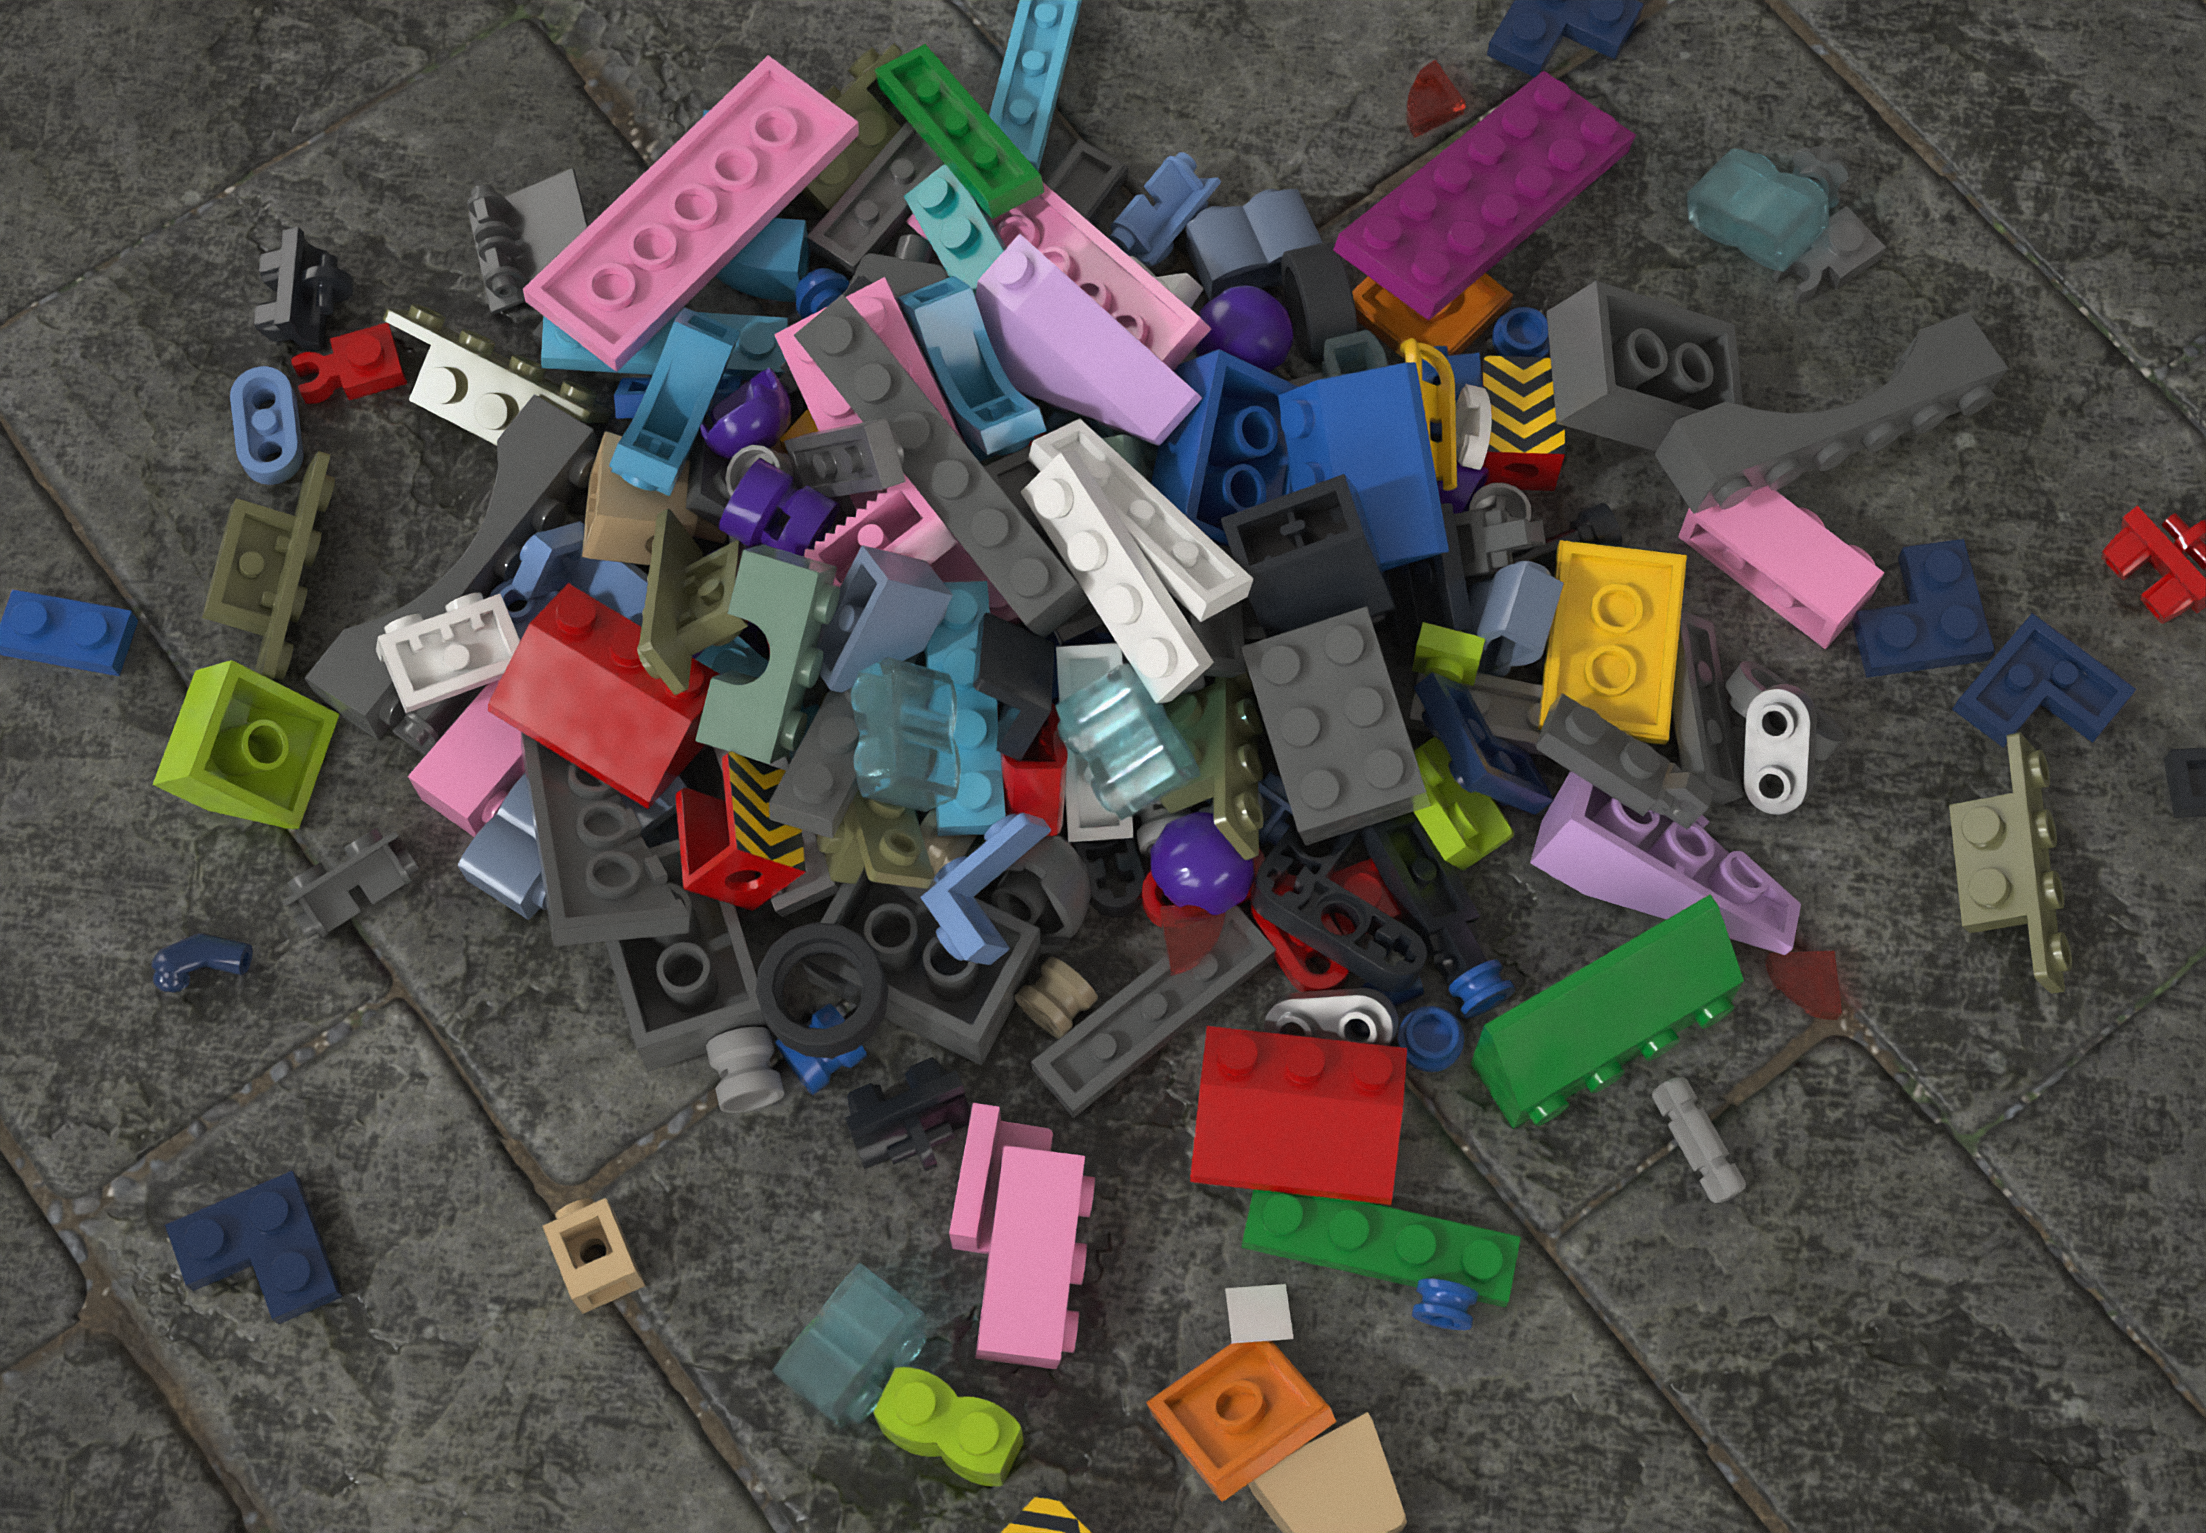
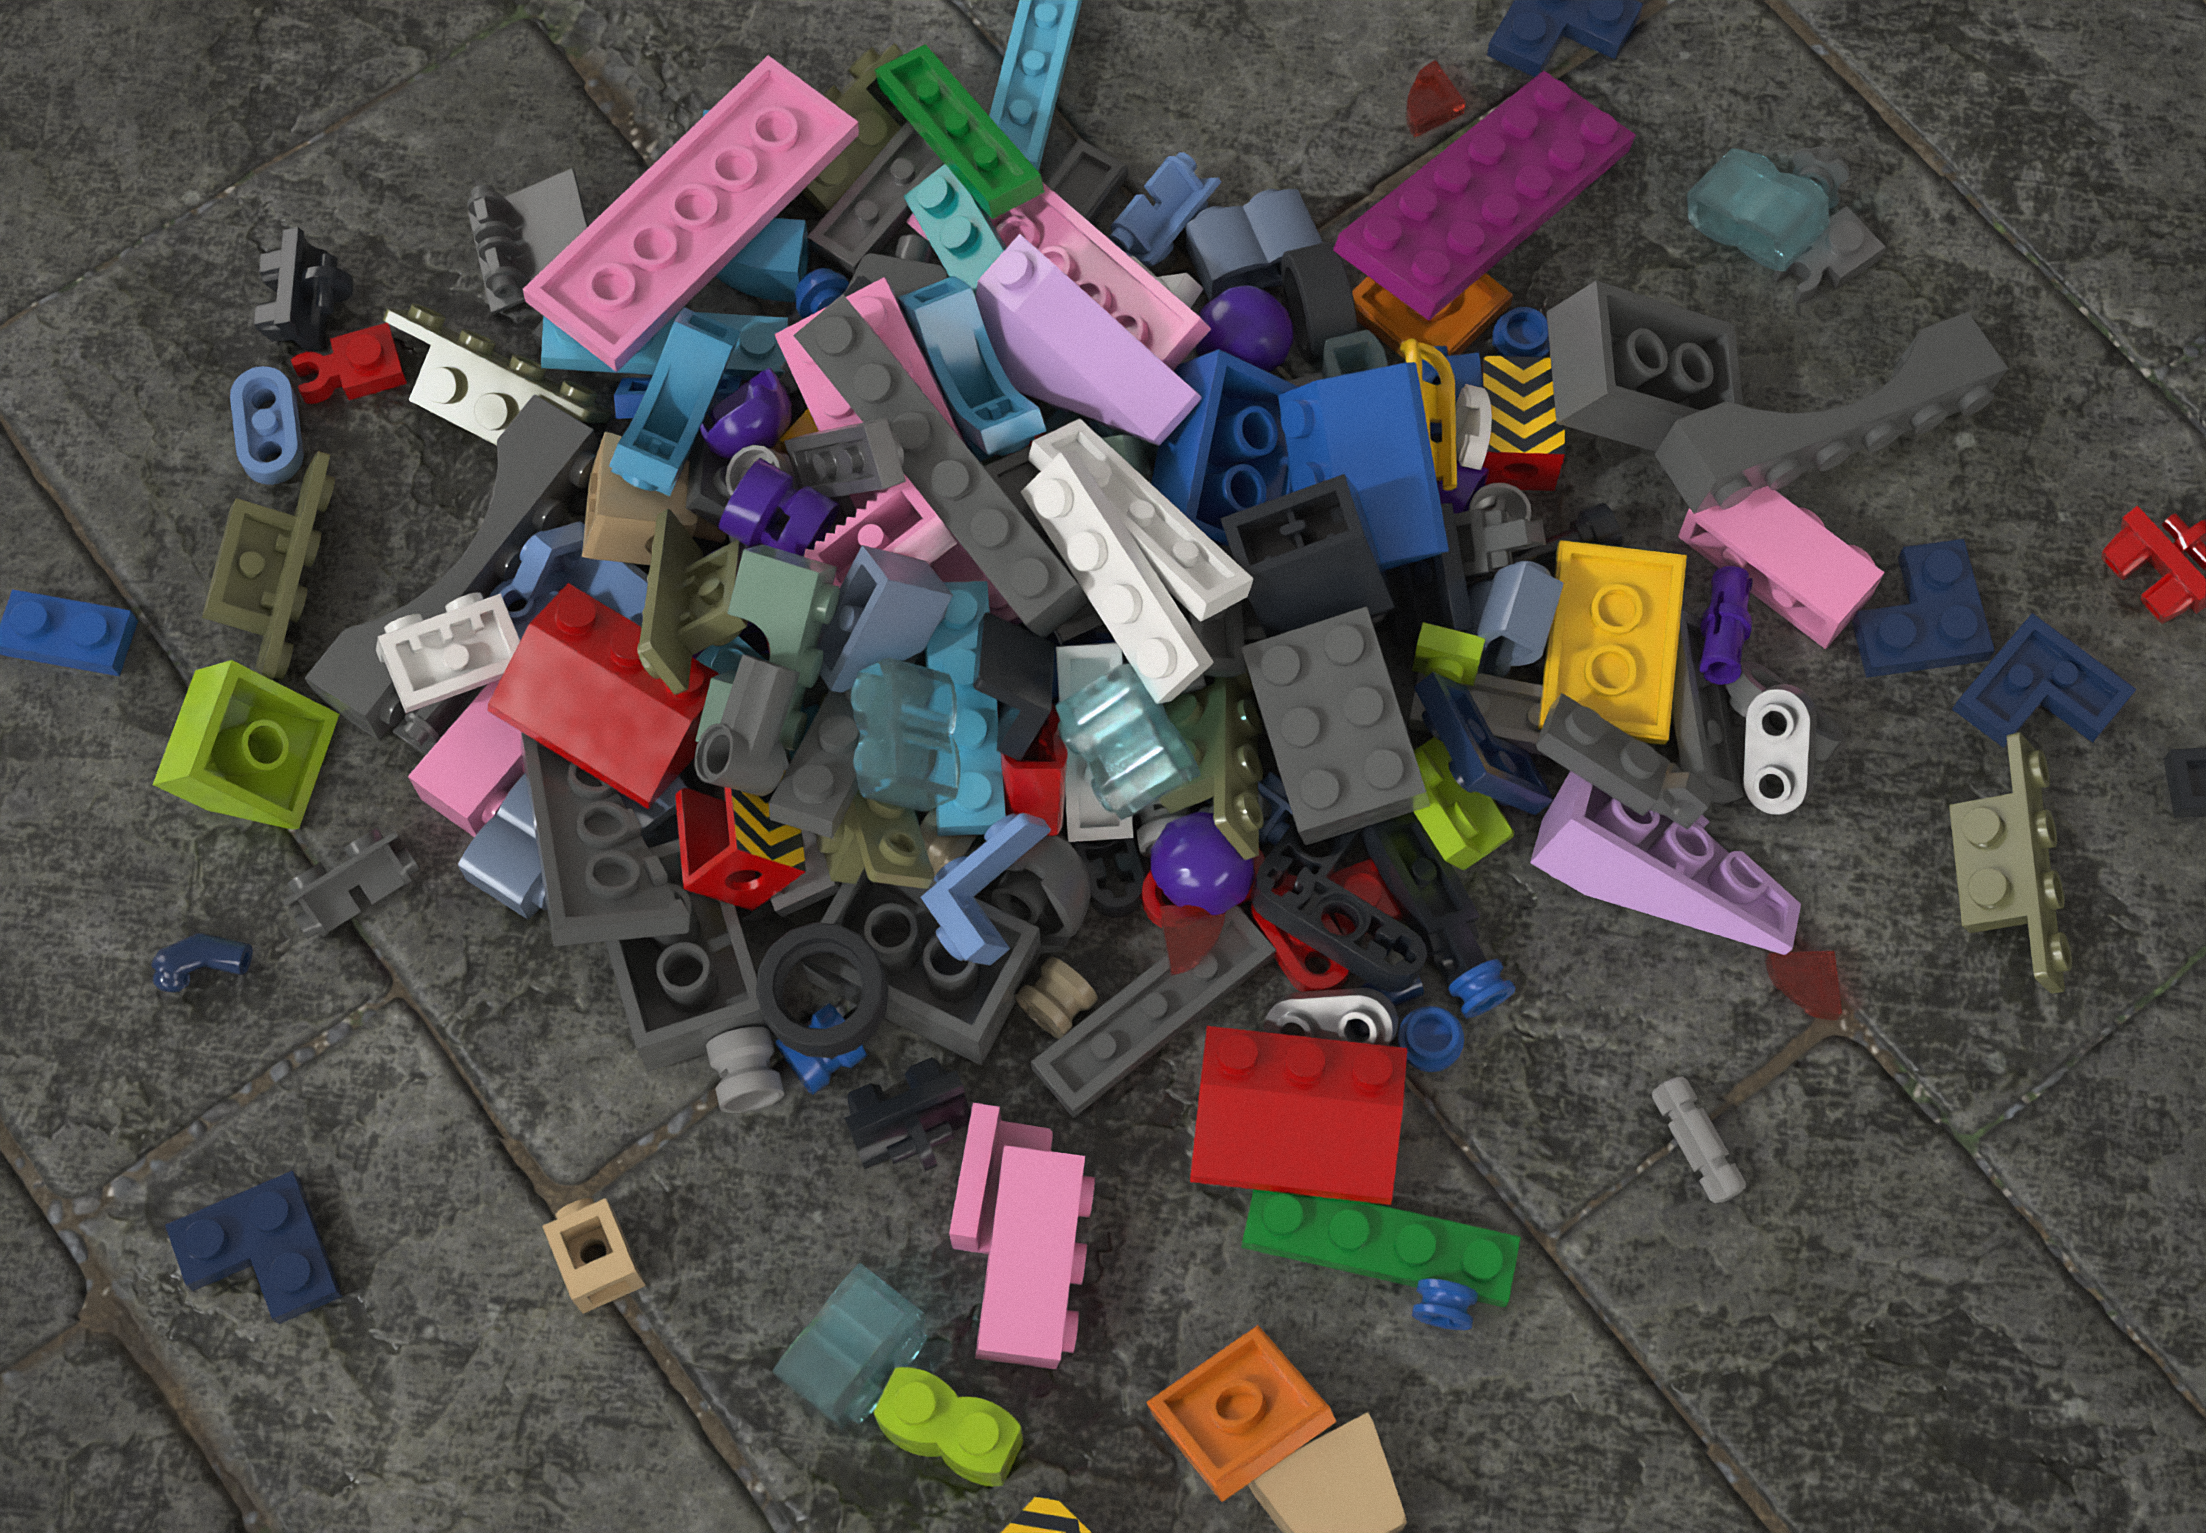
white sticker [1225,1284,1294,1343] -> none
green slope [1470,894,1744,1129] -> none
none -> dark grey piece [695,654,800,796]
none -> dark purple pin [1699,566,1753,685]

